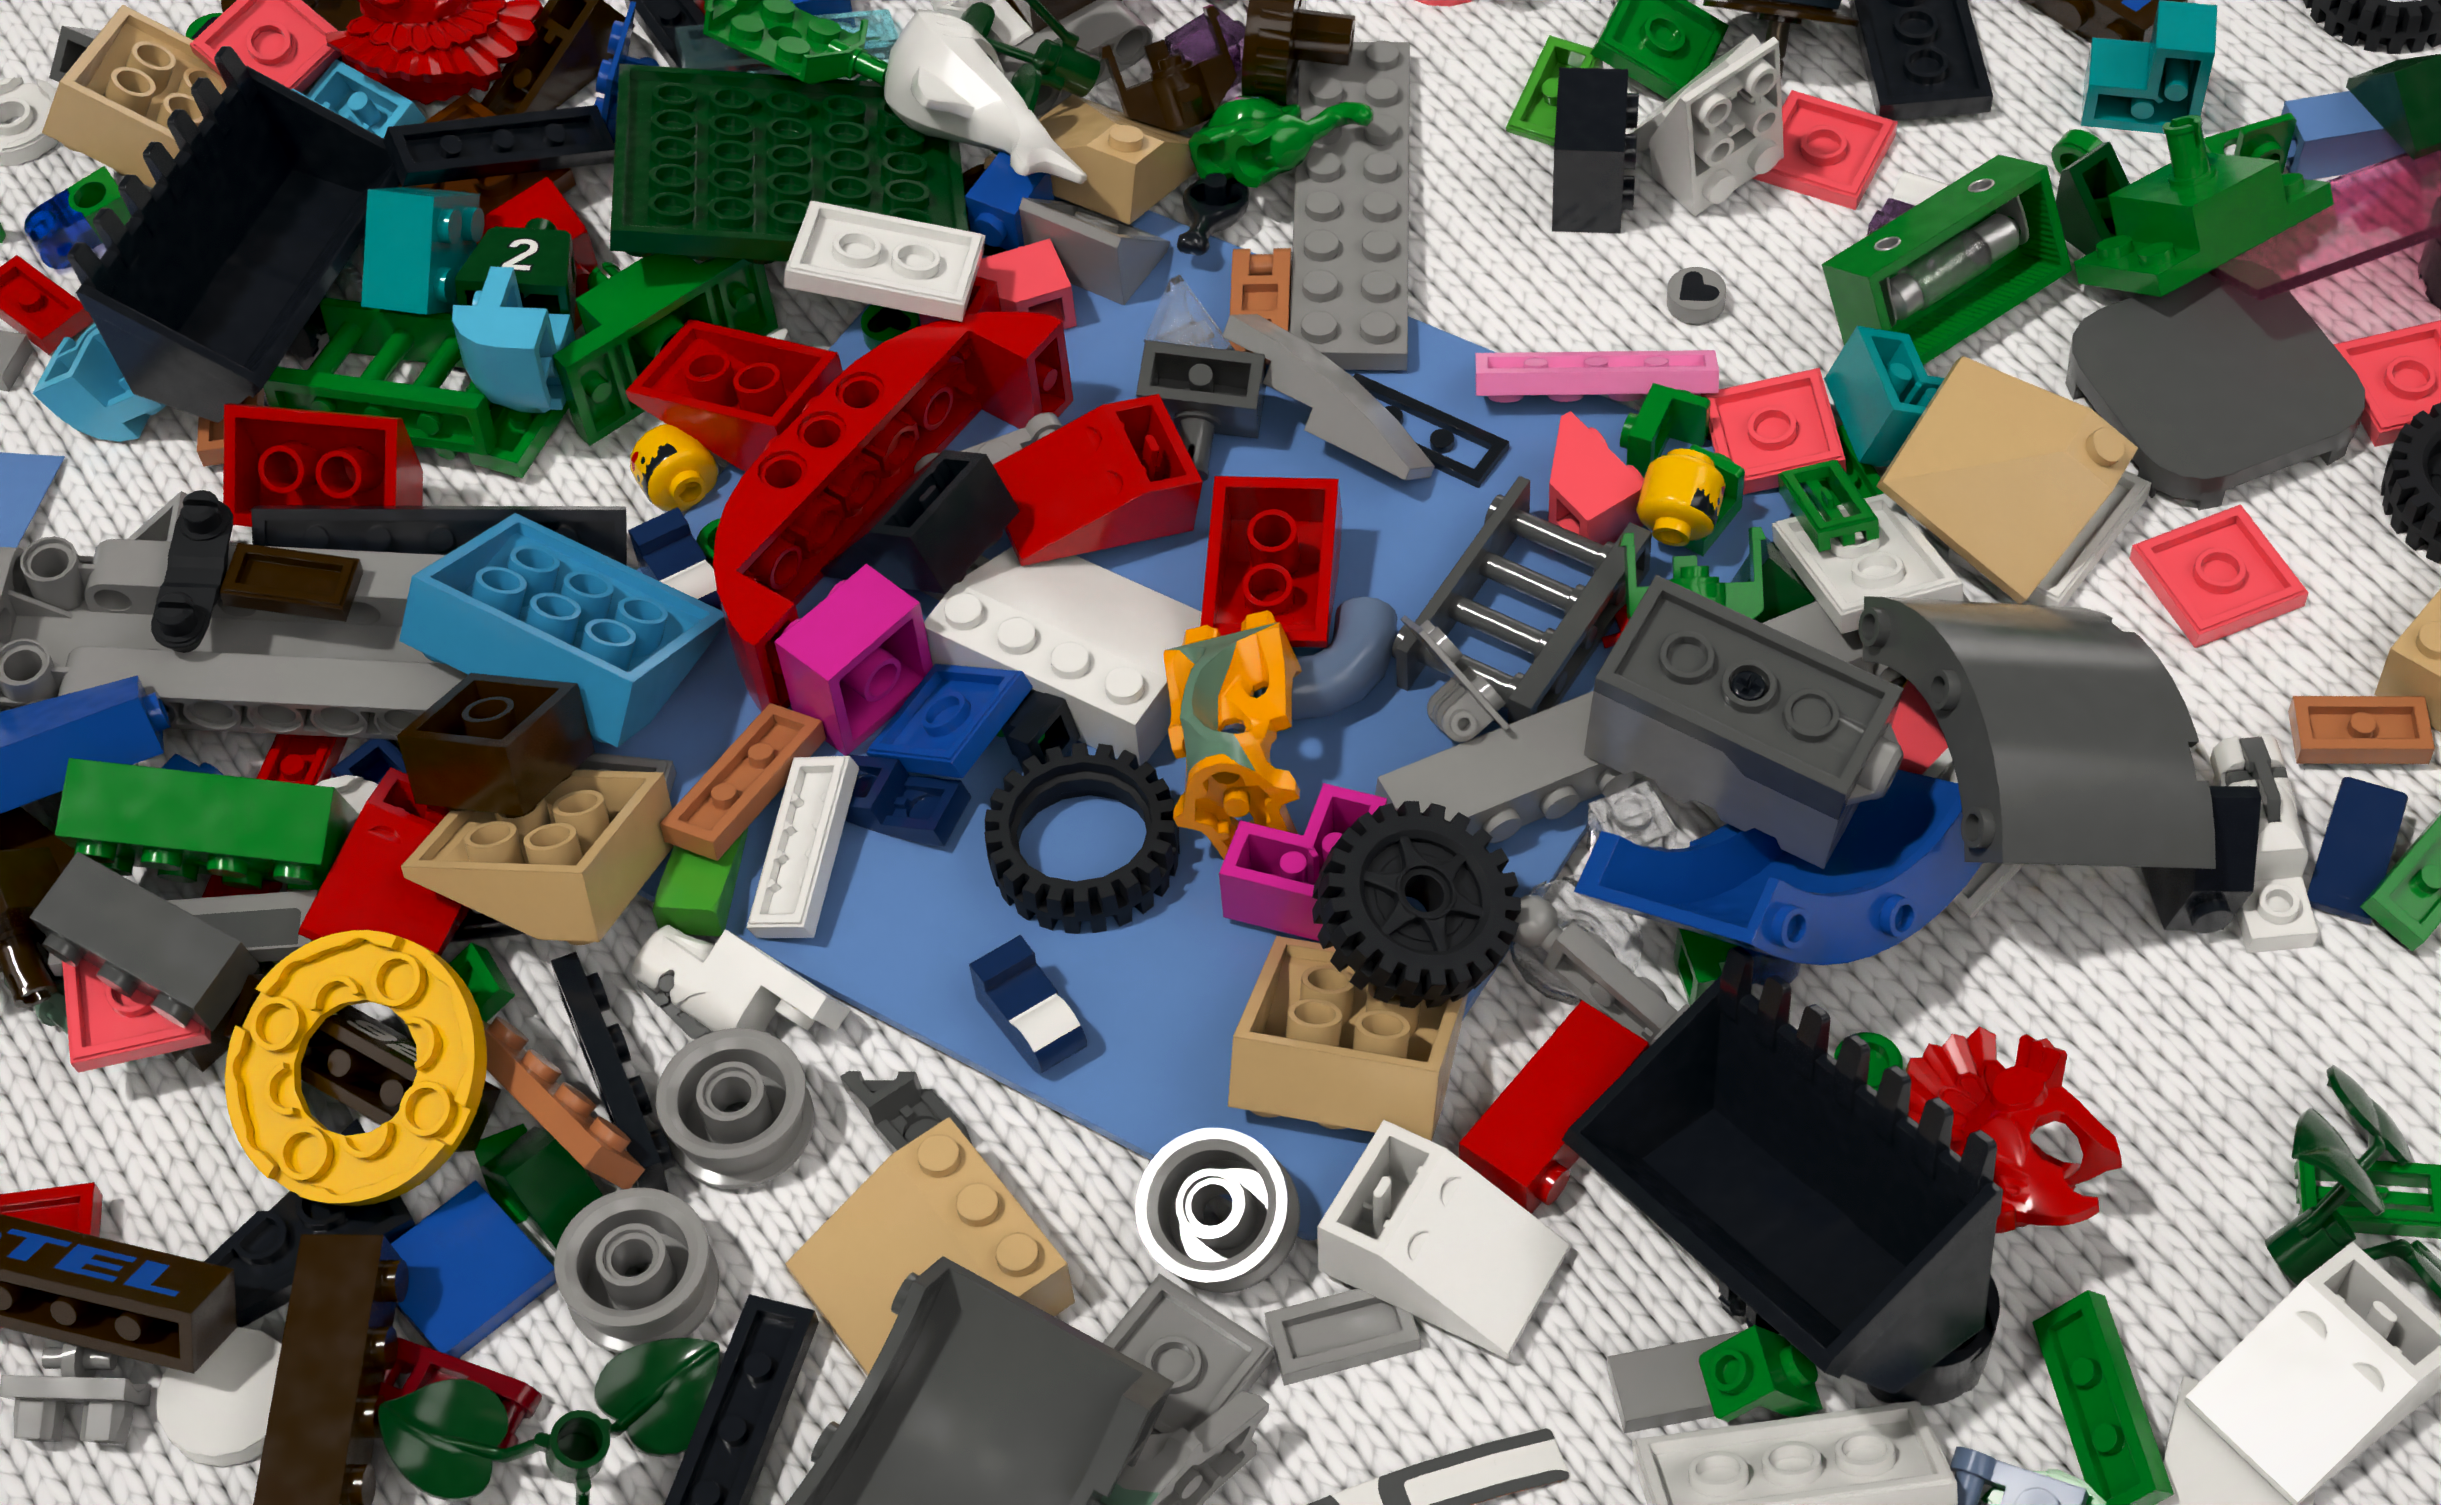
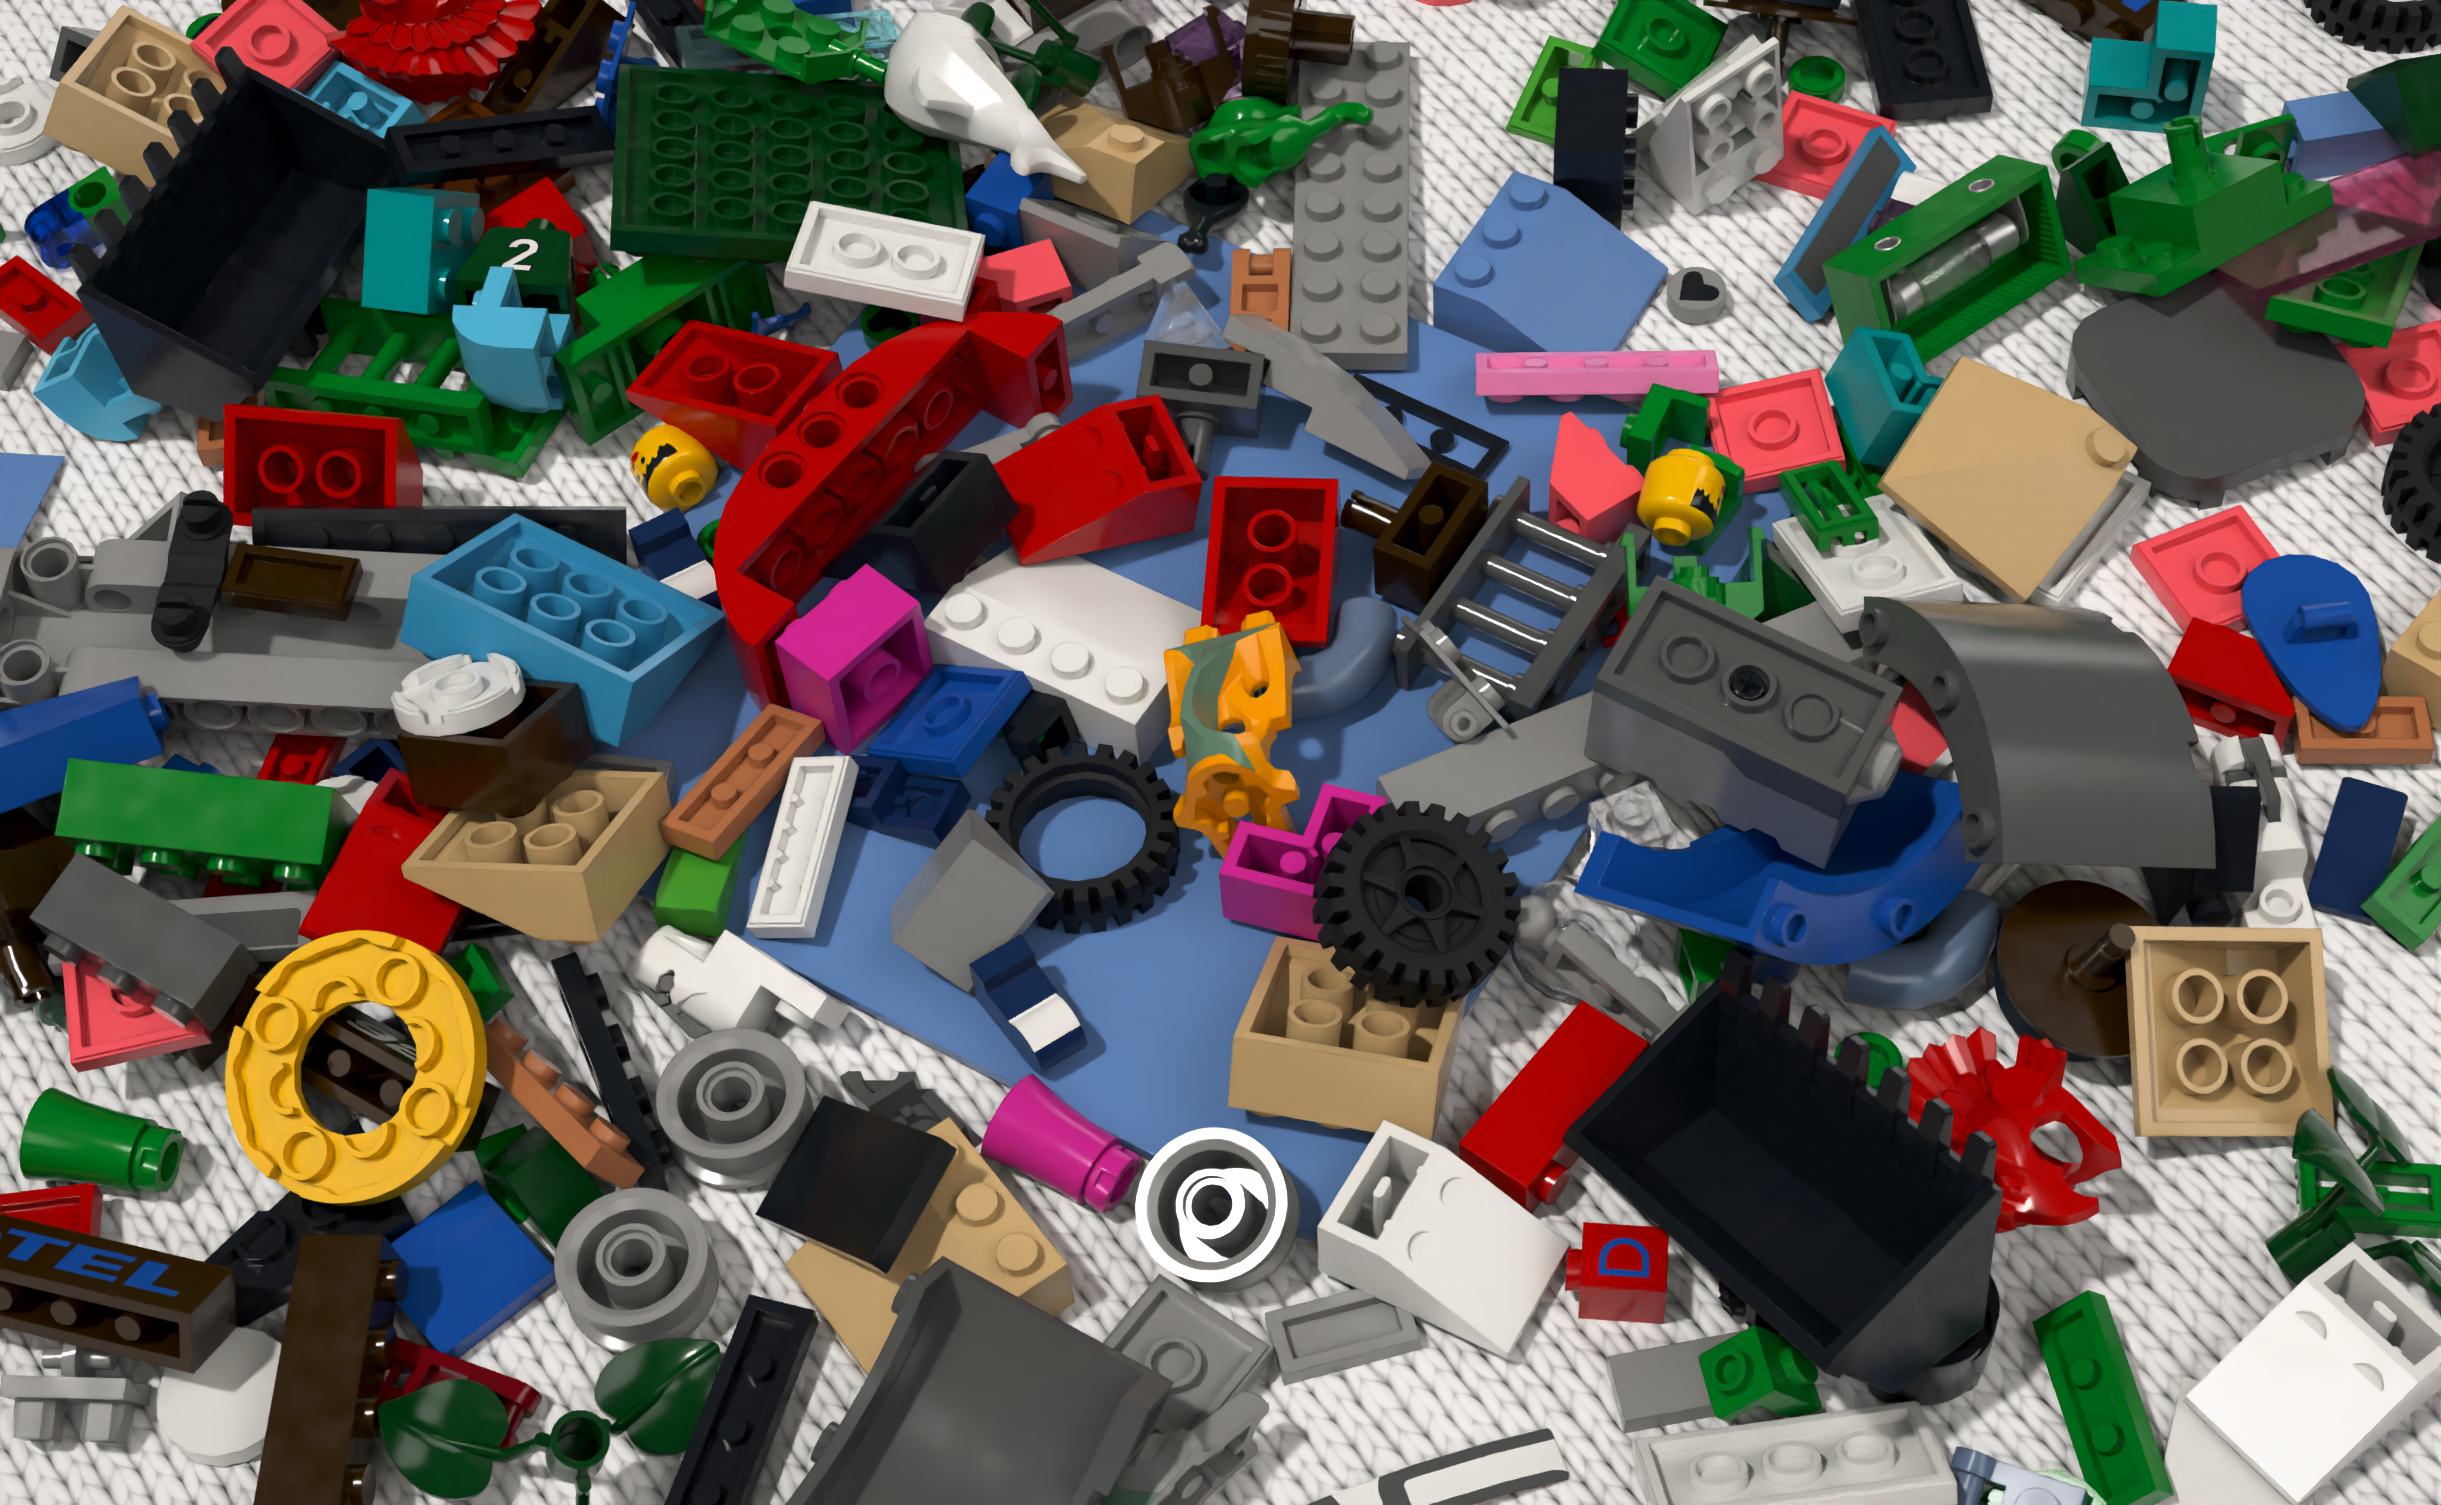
none -> green plant [19,1087,184,1193]
none -> white tile [391,653,526,737]
none -> blue piece [751,302,812,336]
none -> black tile [755,1095,957,1274]
none -> light grey slope [890,808,1055,995]
none -> dark pink plant [981,1074,1141,1213]
none -> light grey plate [1045,241,1199,364]
none -> dark brown brick [1340,461,1488,612]
none -> medium blue slope [1433,170,1668,353]
none -> red brick [1565,1222,1669,1324]
none -> tile [1773,125,1917,323]
none -> green tile [1788,56,1845,103]
none -> sand blue cylinder [1844,889,2002,1010]
none -> dark brown piece [1994,880,2160,1062]
none -> tan slope [2125,926,2335,1137]
none -> red slope [2167,616,2296,752]
none -> blue shield [2240,554,2381,733]
none -> green plate [2264,209,2429,349]

